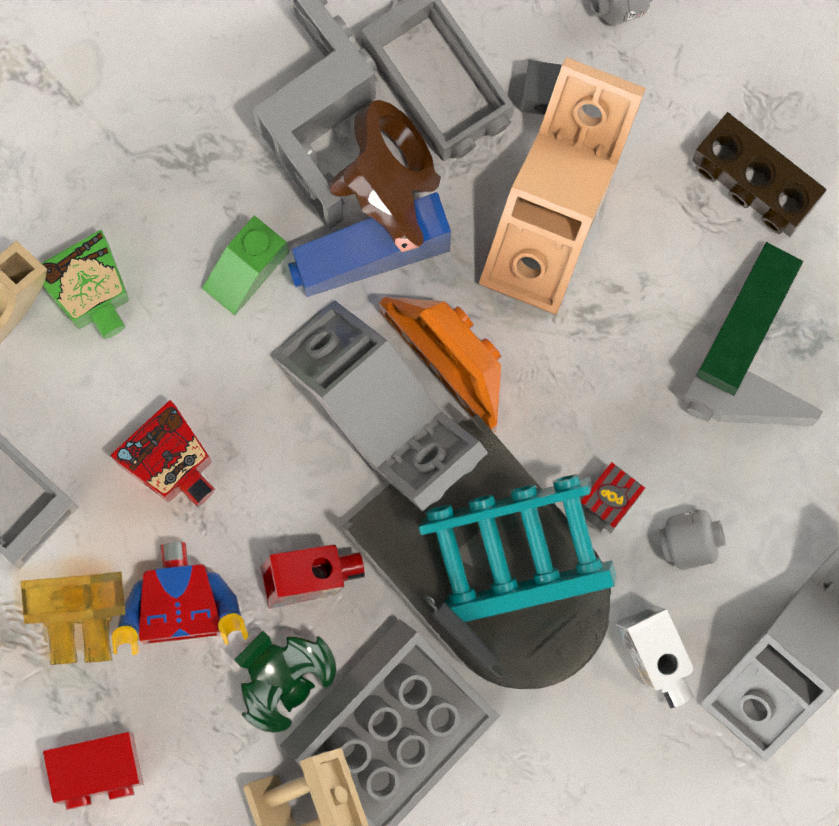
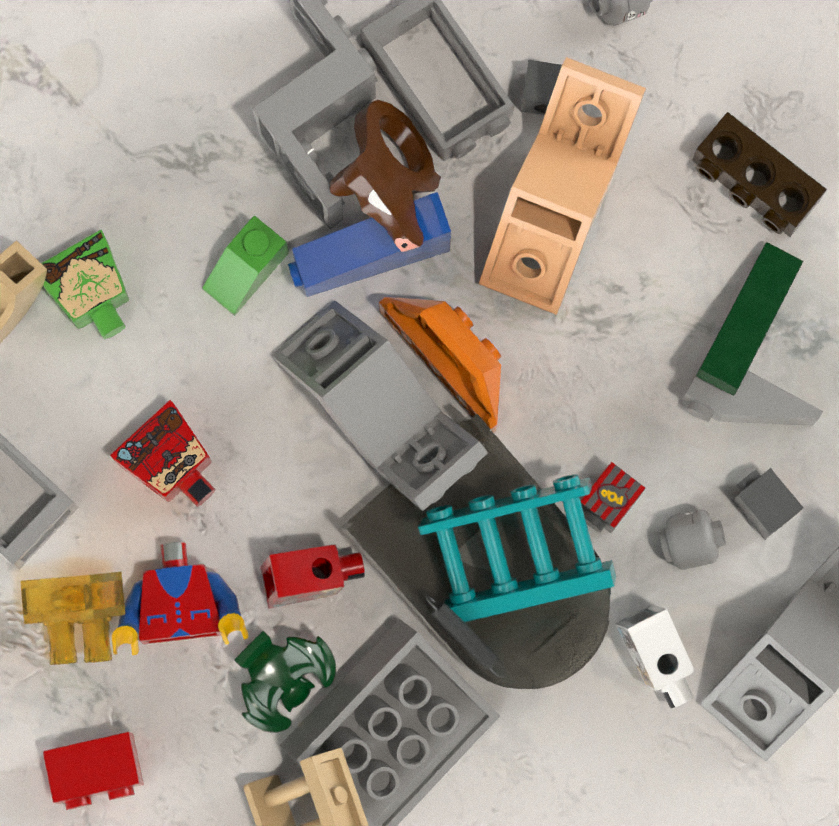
none -> dark grey brick [733,468,804,540]

